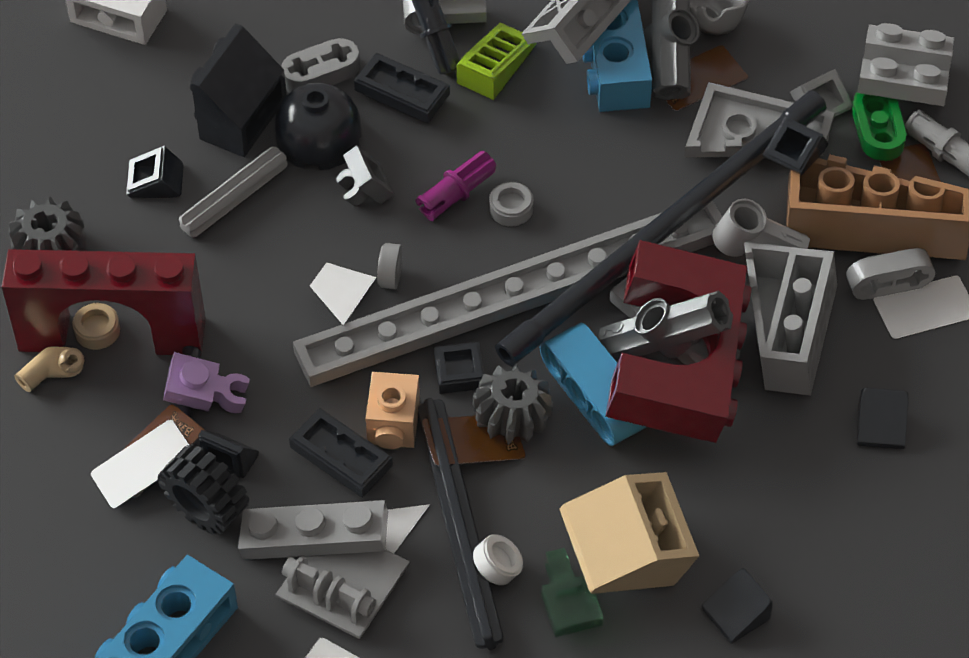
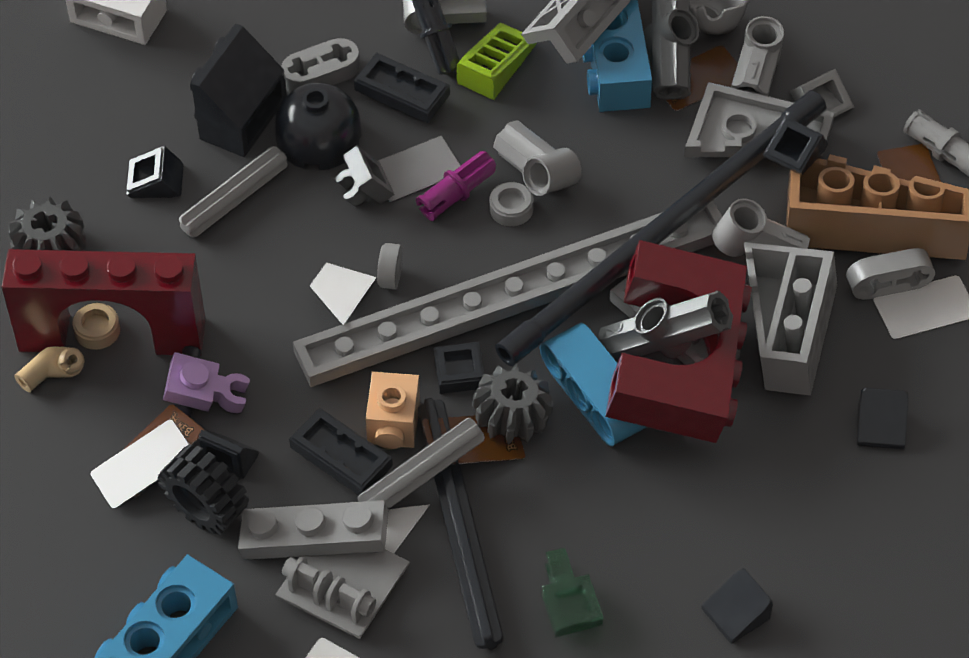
white tile [473,534,523,585] -> none
tan slope [560,472,699,594] -> none
green plate [852,92,906,161] -> none
light grey plate [857,23,954,106] -> none
none -> light grey axle [357,418,485,509]
none -> light grey sticker [378,136,461,202]
none -> light grey piece [493,120,582,196]
none -> light grey piece [731,16,784,96]

